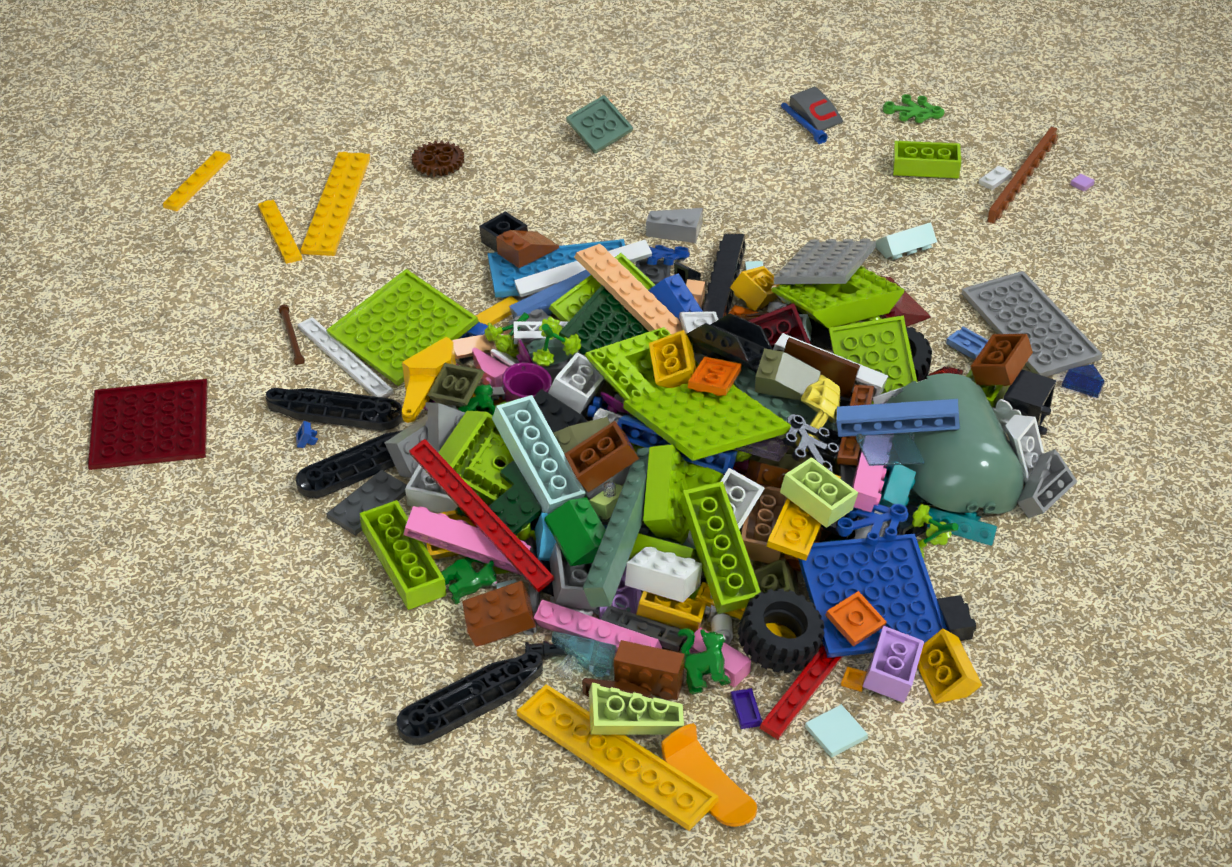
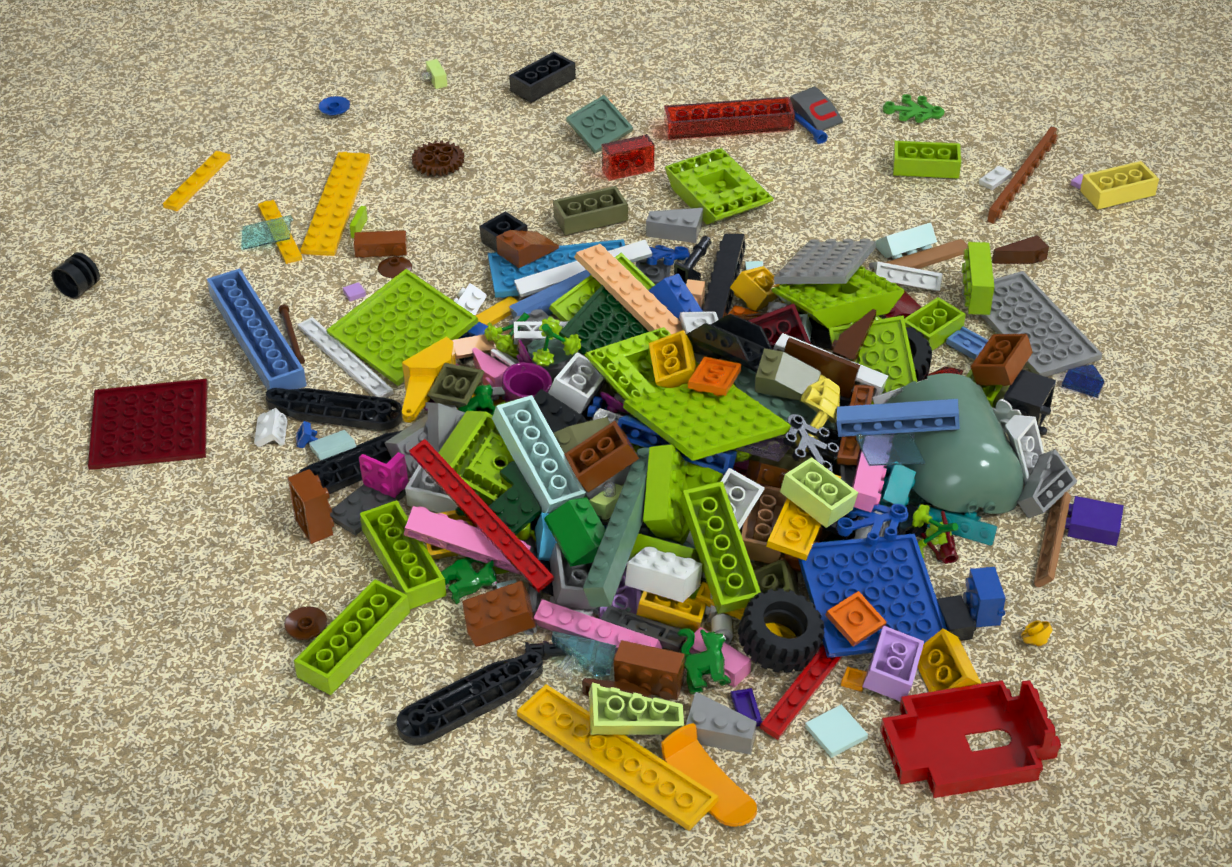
none -> black wheel [51,252,100,299]
none -> medium blue brick [207,268,307,391]
none -> clear light blue piece [241,215,293,250]
none -> white bracket [254,408,287,447]
none -> reddish brown dish [285,606,327,640]
none -> dark orange brick [288,469,334,544]
none -> lime brick [294,579,410,695]
none -> light aqua tile [309,430,356,460]
none -> blue dish [319,96,350,115]
none -> lavender tile [343,282,366,301]
none -> lime tile [349,206,368,238]
none -> dark orange brick [354,230,407,258]
none -> dark pink bracket [359,452,409,498]
none -> reddish brown dish [378,256,412,278]
none -> yellowish green piece [420,59,447,89]
none -> white bracket [454,283,487,315]
none -> black brick [509,52,576,103]
none -> olive brick [553,186,628,235]
none -> clear red brick [601,134,655,181]
none -> clear red brick [664,96,795,139]
none -> lime slope [665,148,774,225]
none -> black pin [683,236,712,269]
none -> light grey wedge [686,692,756,755]
none -> reddish brown slope [831,309,876,362]
none -> white fence [869,262,942,291]
none -> medium nougat tile [872,239,968,272]
none -> red panel [880,680,1061,798]
none -> lime brick [904,297,966,351]
none -> dark red plant [921,511,959,564]
none -> lime brick [961,242,994,315]
none -> blue brick [963,567,1006,628]
none -> reddish brown slope [992,235,1049,264]
none -> yellow plate [1021,620,1053,646]
none -> medium nougat tile [1034,491,1071,587]
none -> dark purple brick [1065,496,1124,546]
none -> light yellow brick [1080,161,1159,210]

